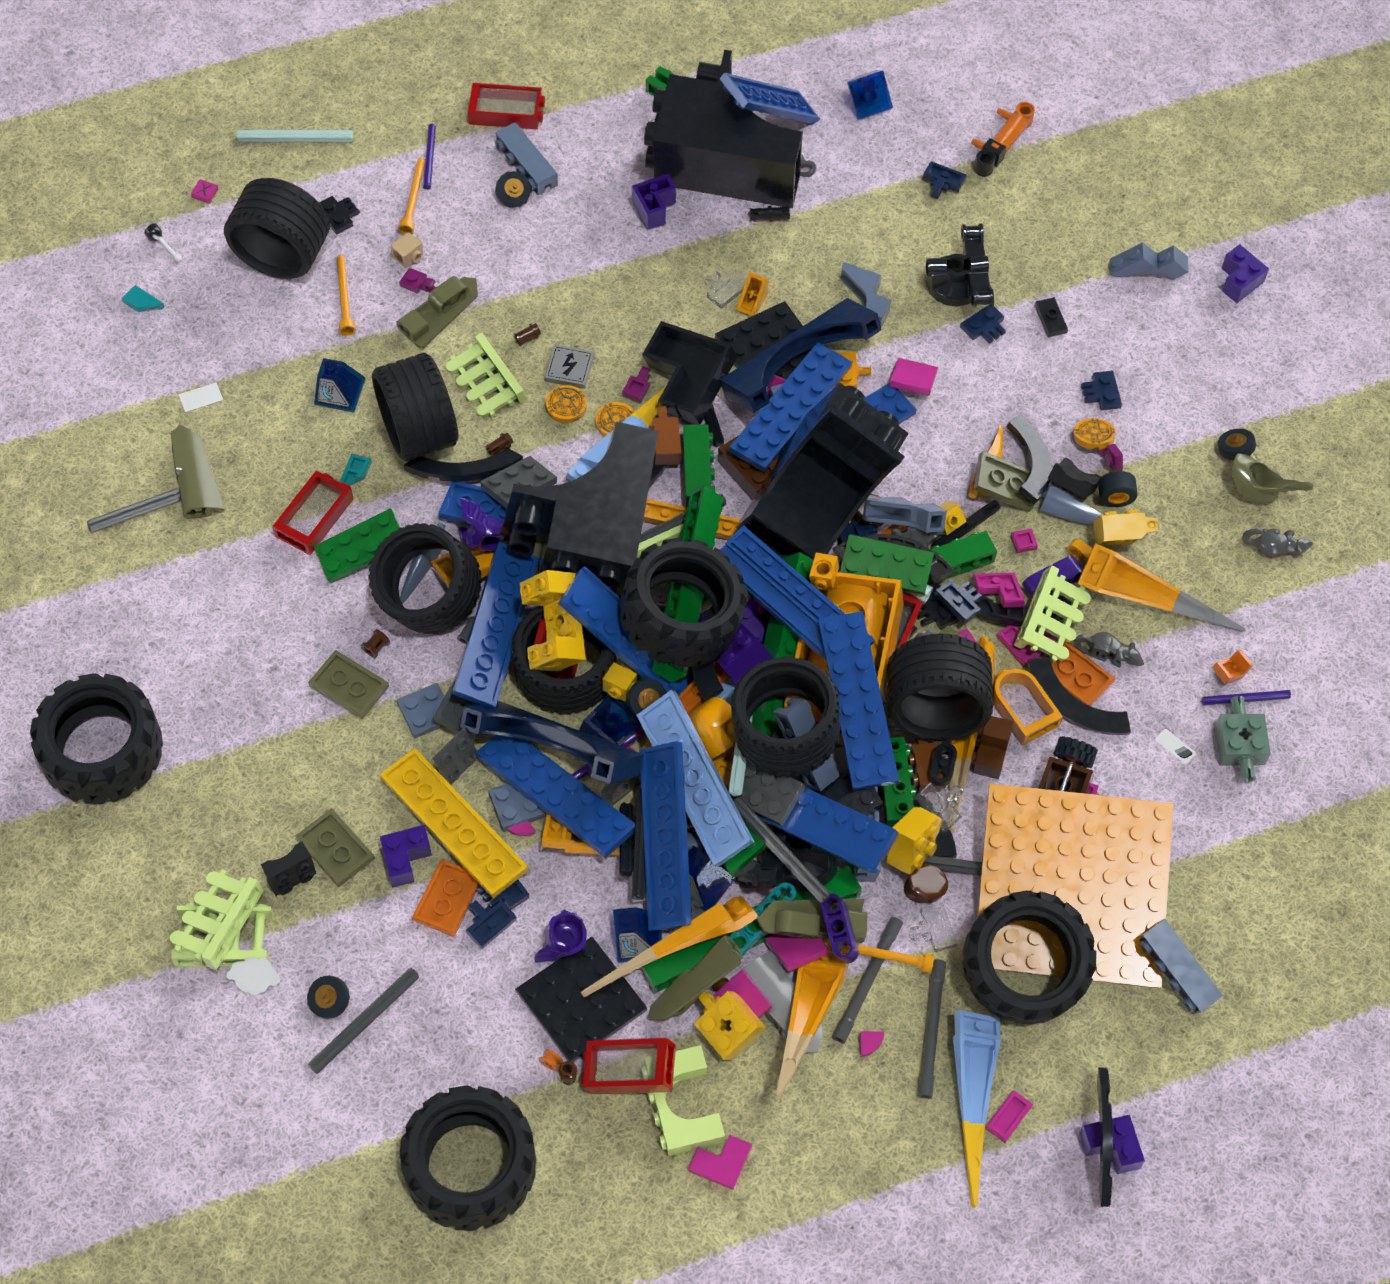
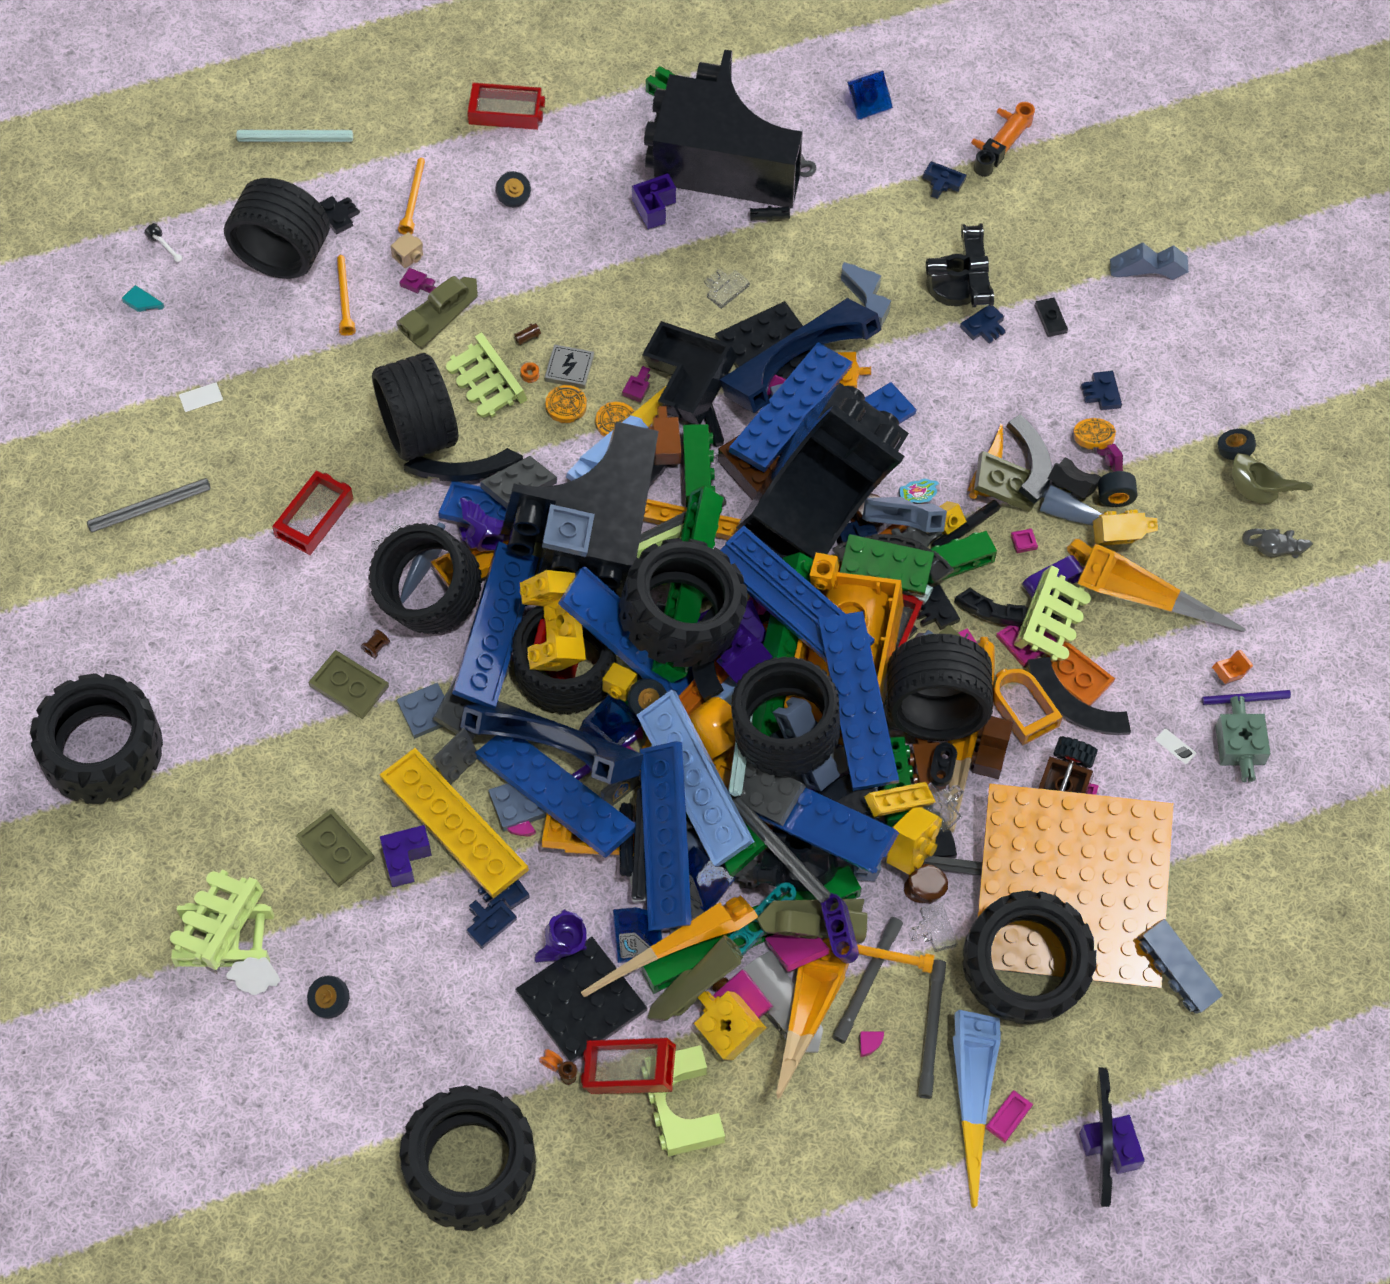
olive panel [170,425,225,518] -> none
dark pink tile [191,179,219,204] -> none
black brick [261,841,317,896] -> none
dark grey axle [308,968,419,1074] -> none
clear blue slope [314,358,366,413] -> none
green plate [314,508,400,583] -> none
teal tile [340,453,372,486] -> none
orange tile [412,859,480,937] -> none
dark purple bar [423,124,436,189] -> none
dark grey pin [457,616,475,645] -> none
reddish brown pin [485,432,514,456] -> none
sand blue brick [495,122,558,196] -> none
dark pink tile [688,1135,752,1190] -> none
blue plate [720,73,821,124] -> none
light orange slope [736,271,769,316] -> none
dark pink tile [890,358,938,396] -> none
hinge [934,580,983,624] -> none
dark pink tile [972,572,1025,608] -> none
dark grey animal [1074,632,1144,668] -> none
dark purple brick [1221,244,1269,303] -> none
none -> orange bush [521,362,539,383]
none -> sand blue plate [542,504,595,557]
none -> yellow tile [864,782,936,817]
none -> sticker [899,479,939,503]

